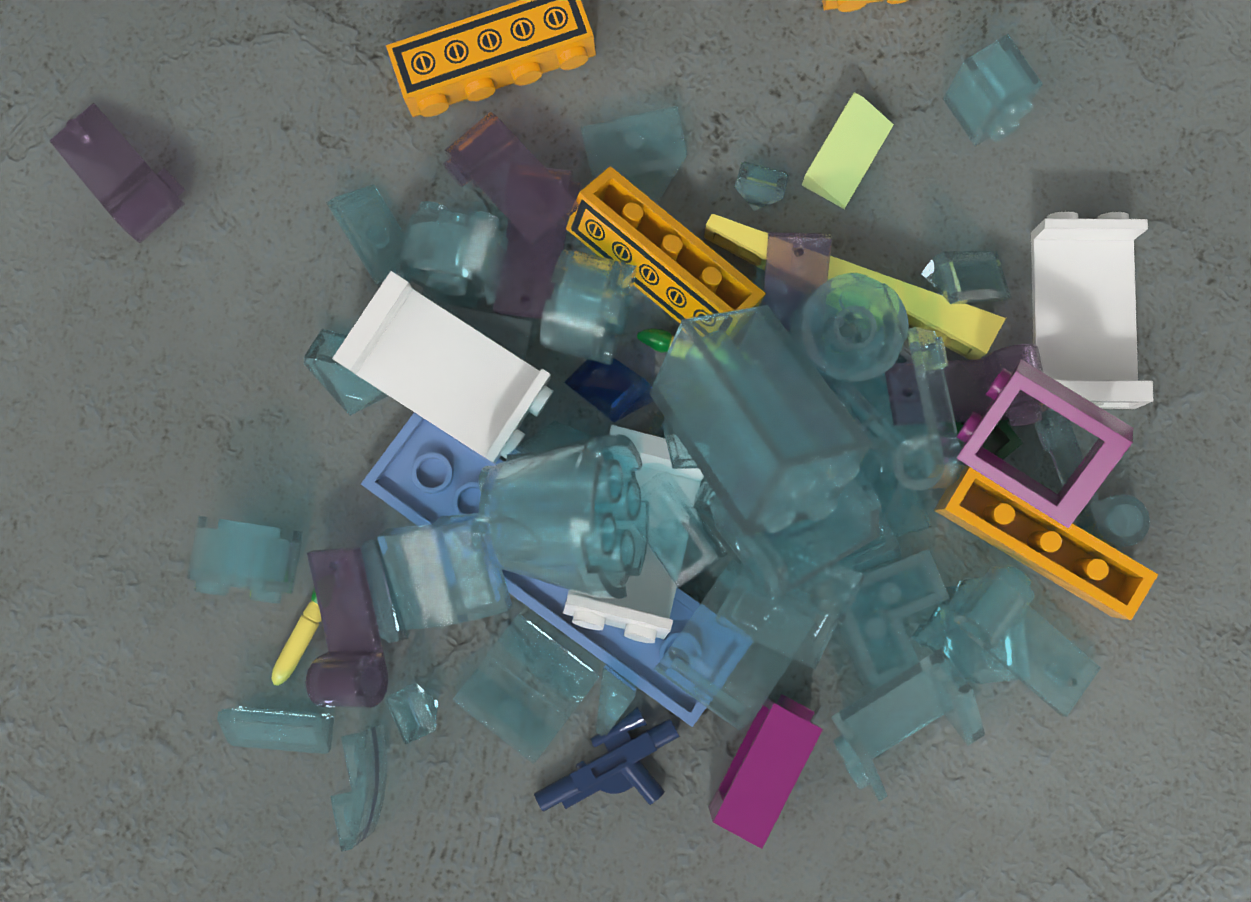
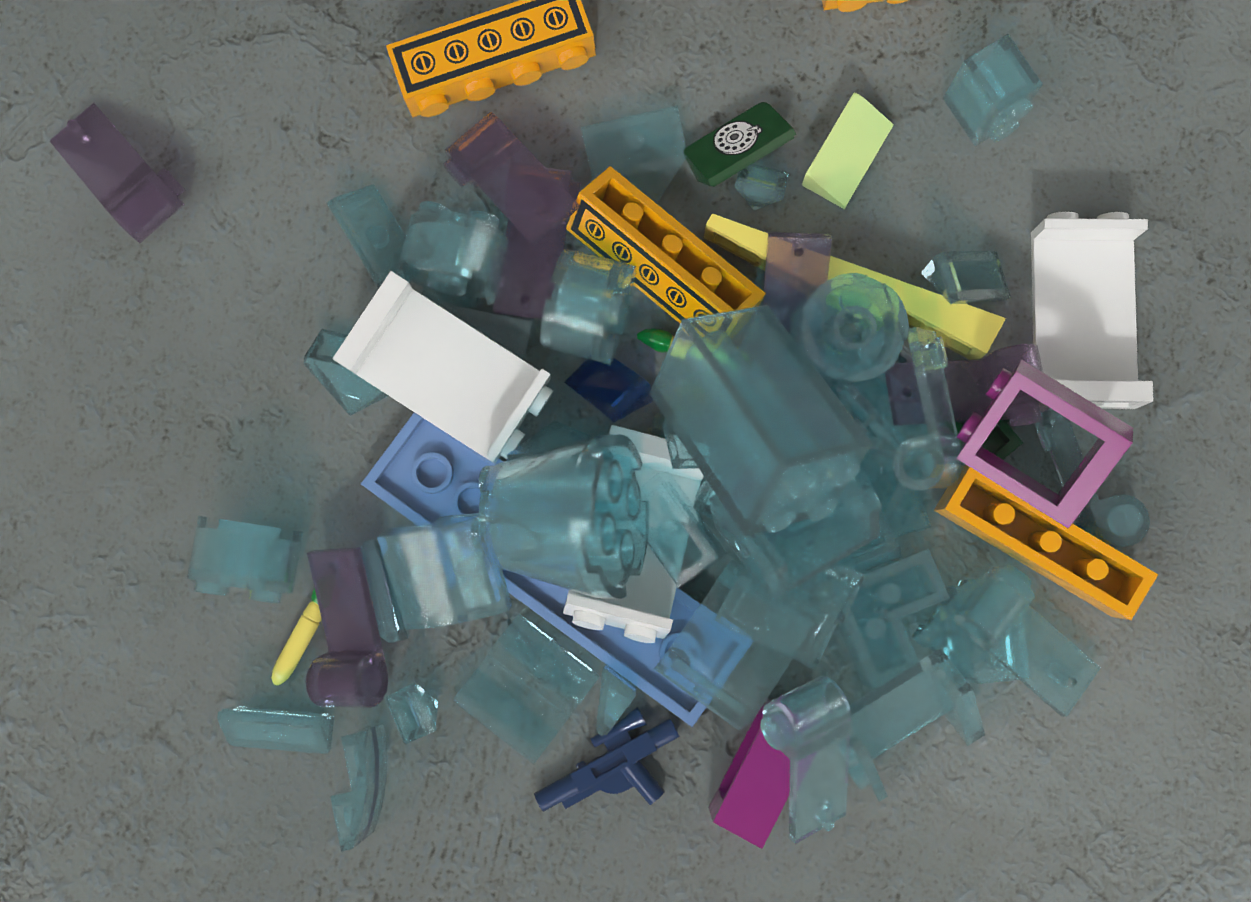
none -> dark green slope [683,102,796,187]
none -> clear light blue door [760,676,851,844]

